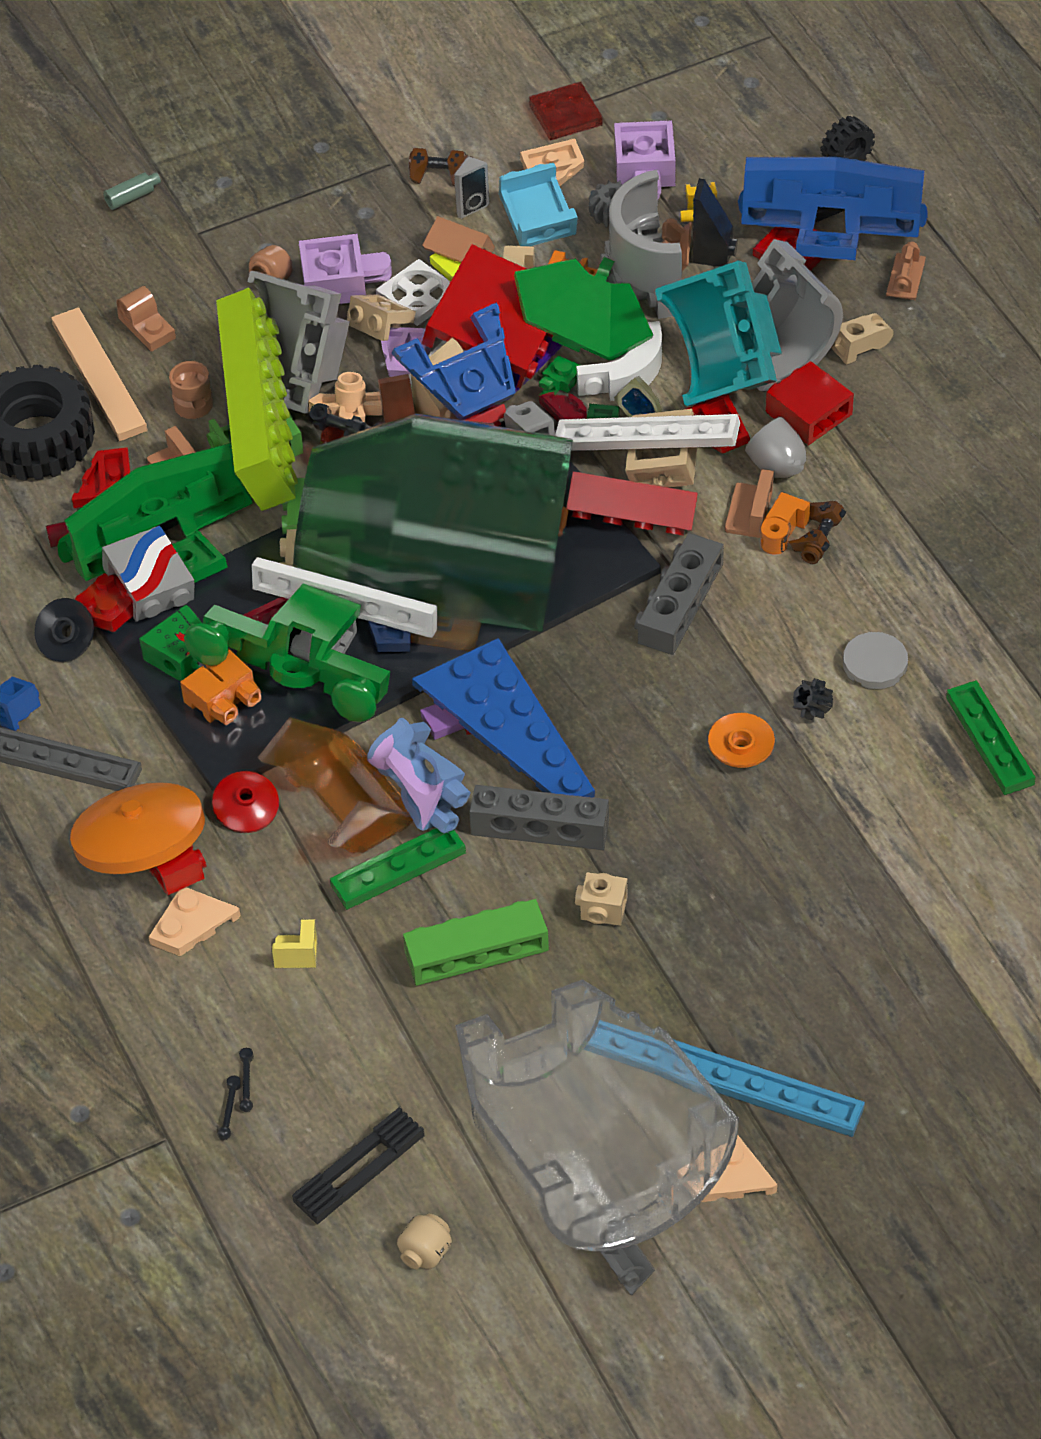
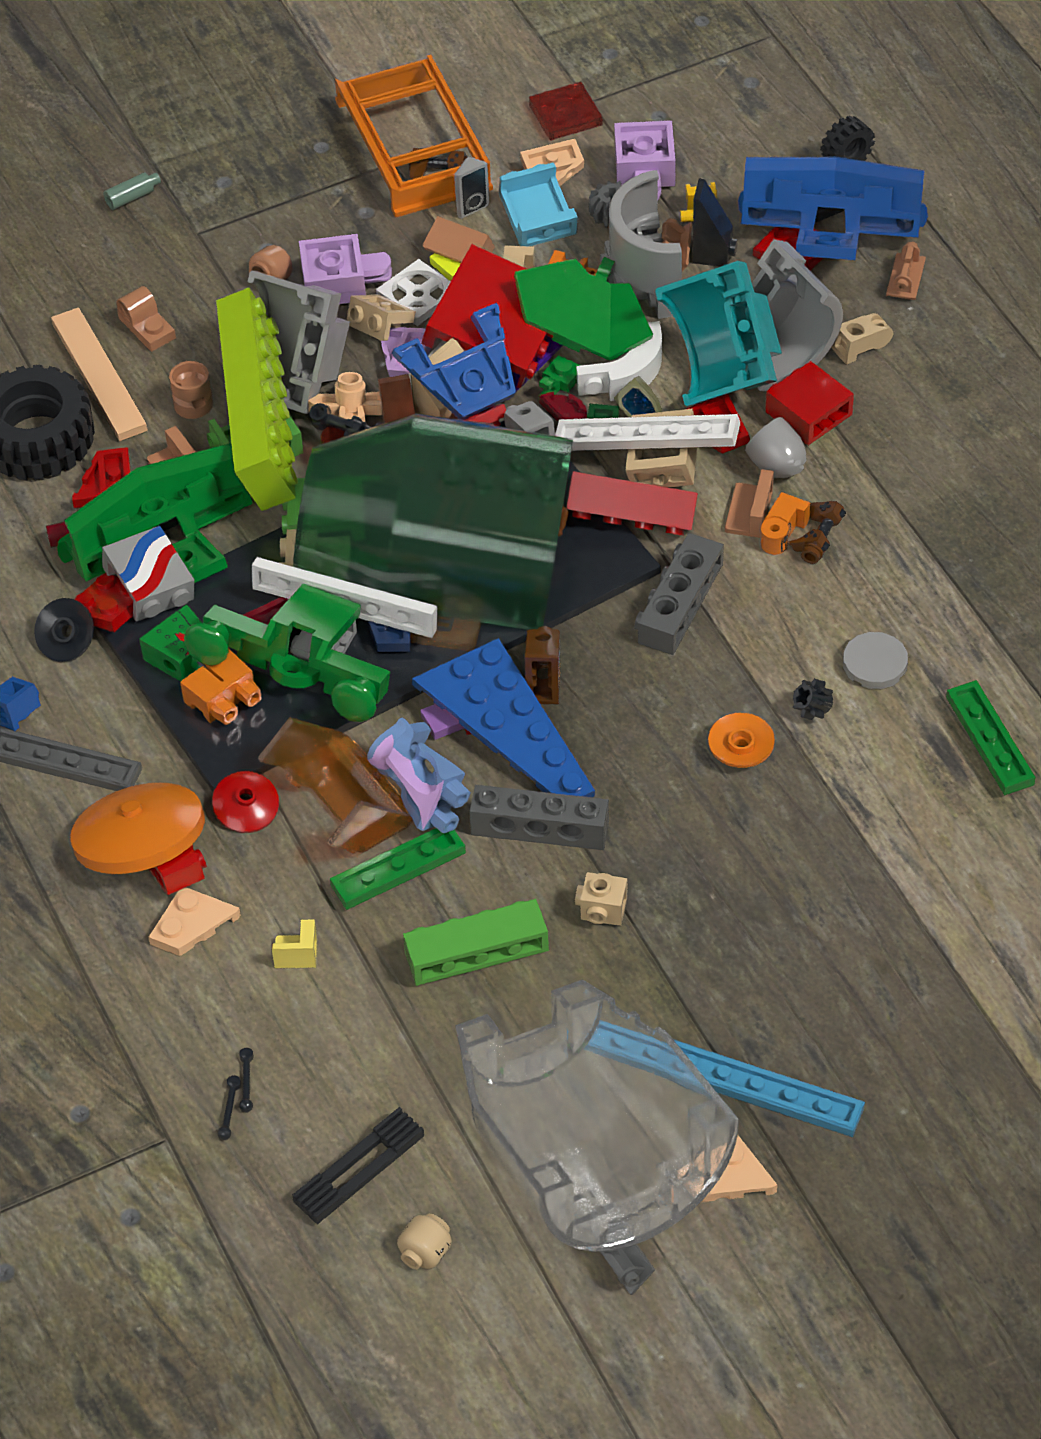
none -> orange piece [335,55,493,218]
none -> reddish brown torso [525,626,560,704]

